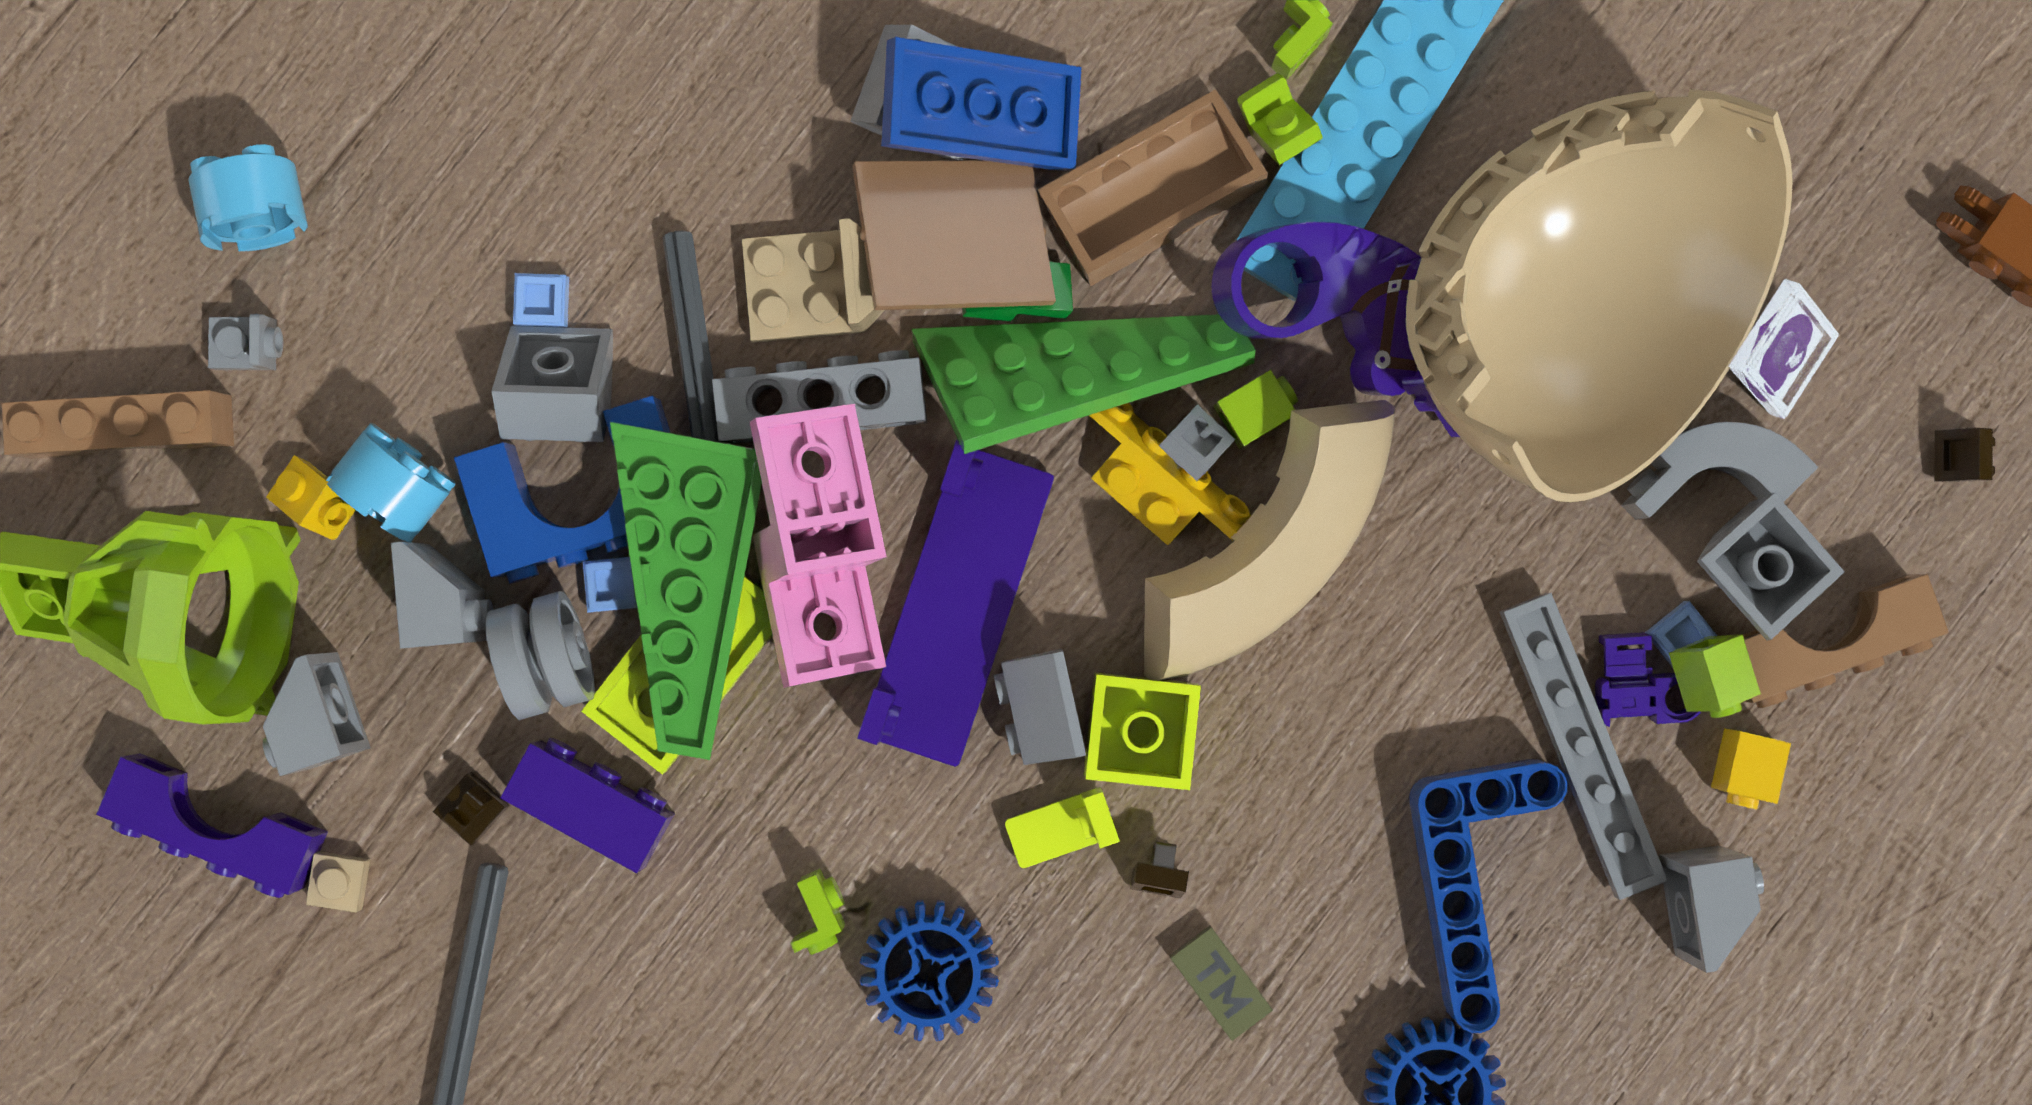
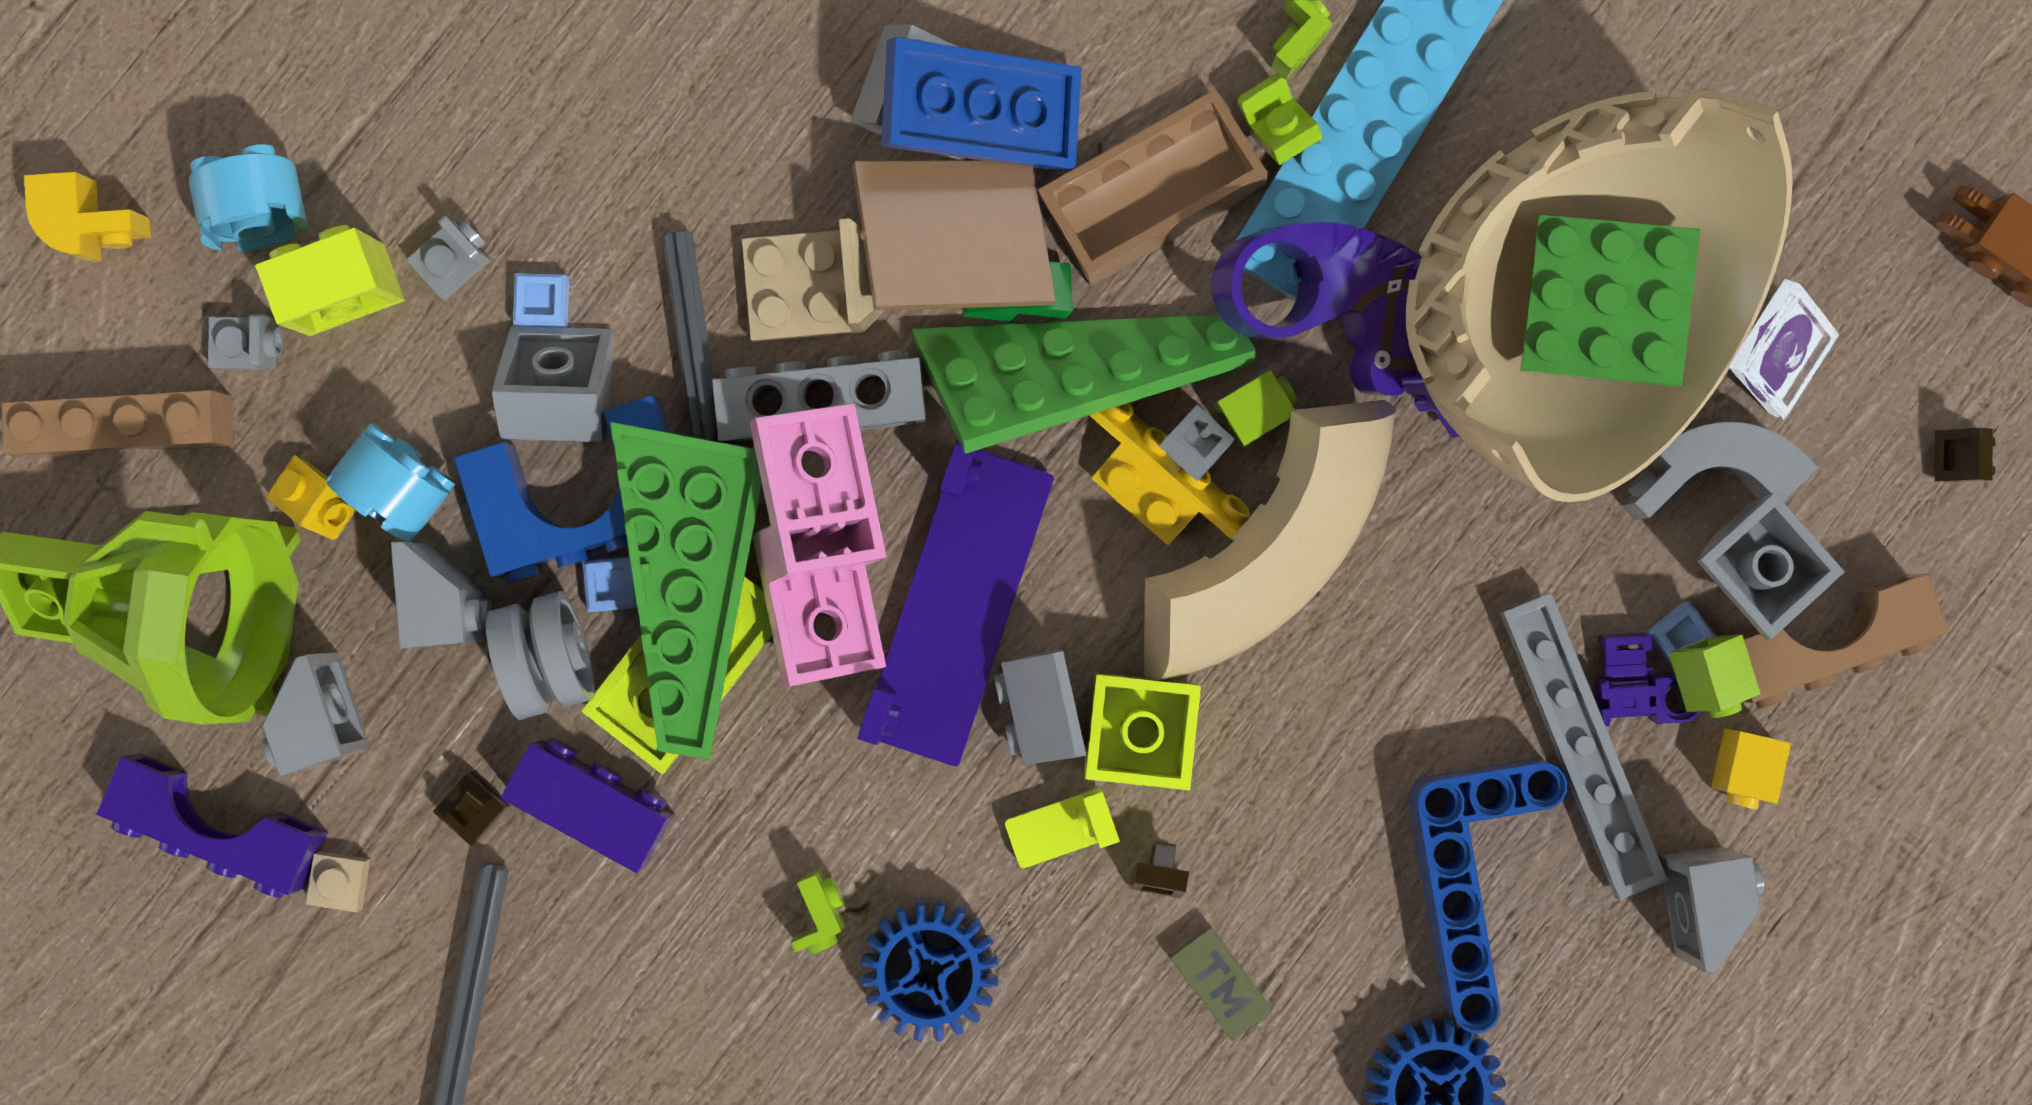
none -> yellow brick [24,172,151,262]
none -> neon yellow brick [255,225,405,336]
none -> light grey bracket [407,215,490,301]
none -> bright green plate [1520,214,1700,388]

